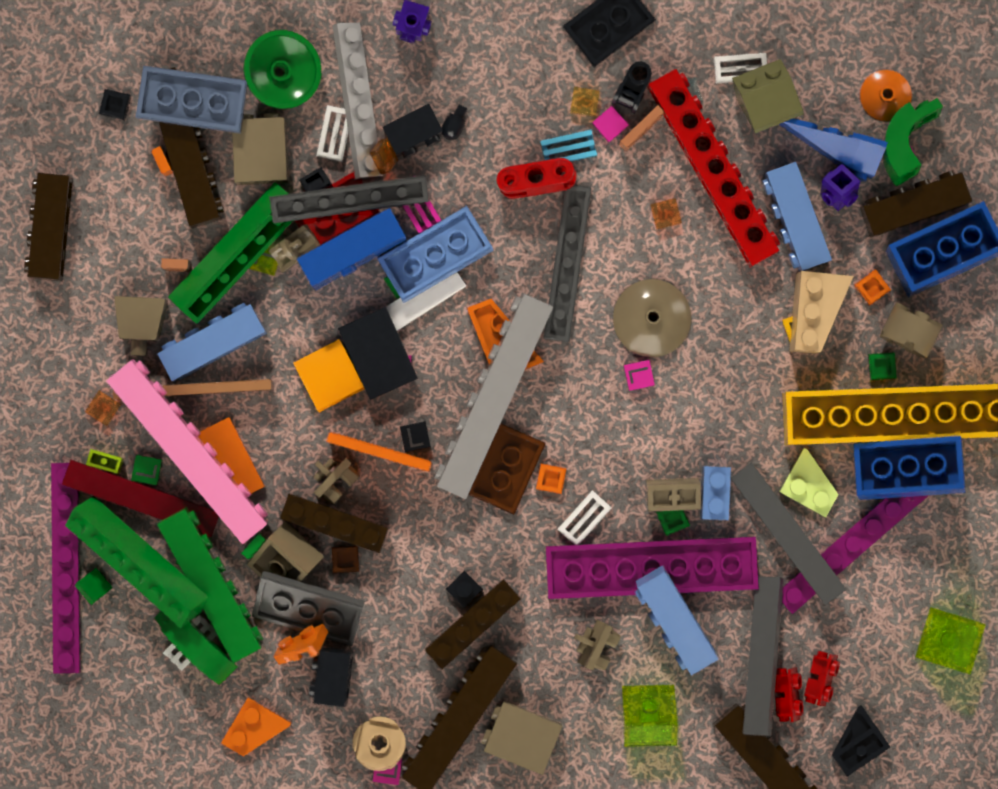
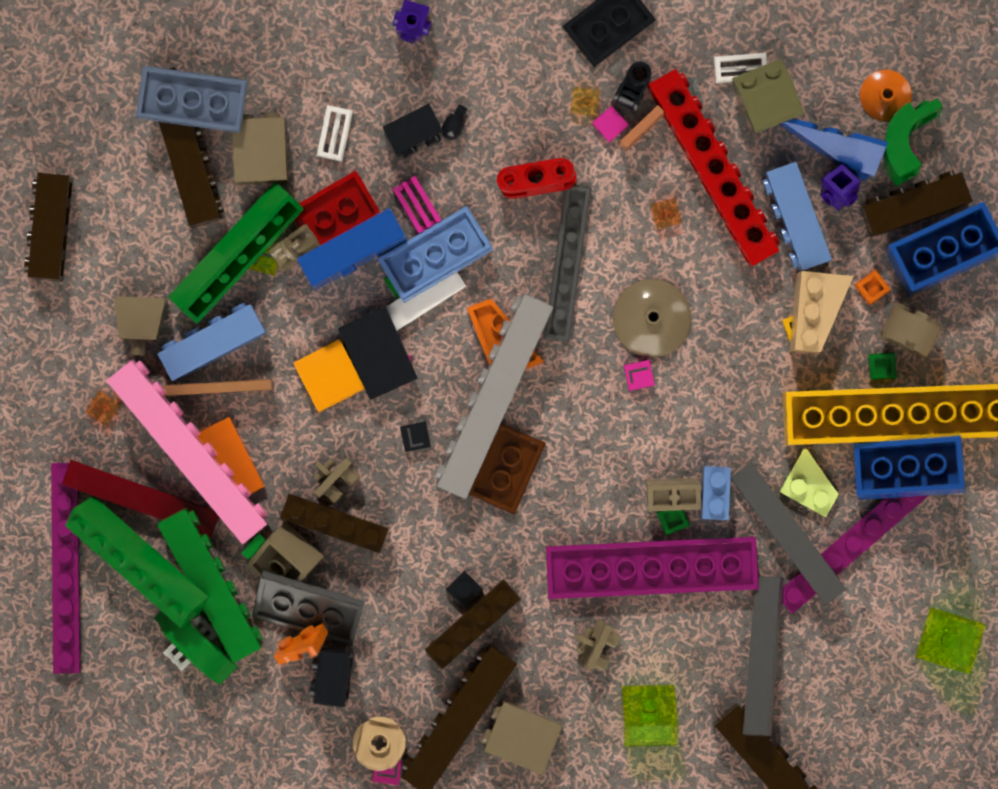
green tile [74,568,113,605] -> none
lime piece [86,449,124,474] -> none
black tile [99,89,131,121] -> none
green tile [131,455,163,485] -> none
orange tile [151,146,173,176] -> none
nougat tile [161,258,191,272] -> none
orange wing [221,697,292,757] -> none
green dish [243,30,322,109] -> none
dark grey tile [269,175,429,223] -> none
black tile [299,167,334,191] -> none
orange tile [326,432,432,472] -> none
light grey plate [332,22,383,180] -> none
reddish brown tile [332,545,360,573] -> none
clear orange tile [370,138,398,175] -> none
orange tile [536,464,567,494] -> none
medium azure tile [540,130,597,162] -> none
white tile [558,490,612,545] -> none
medium blue brick [635,565,719,676] -> none
red hinge [775,667,804,722] -> none
red hinge [804,650,840,706] -> none
black wing [832,705,890,777] -> none

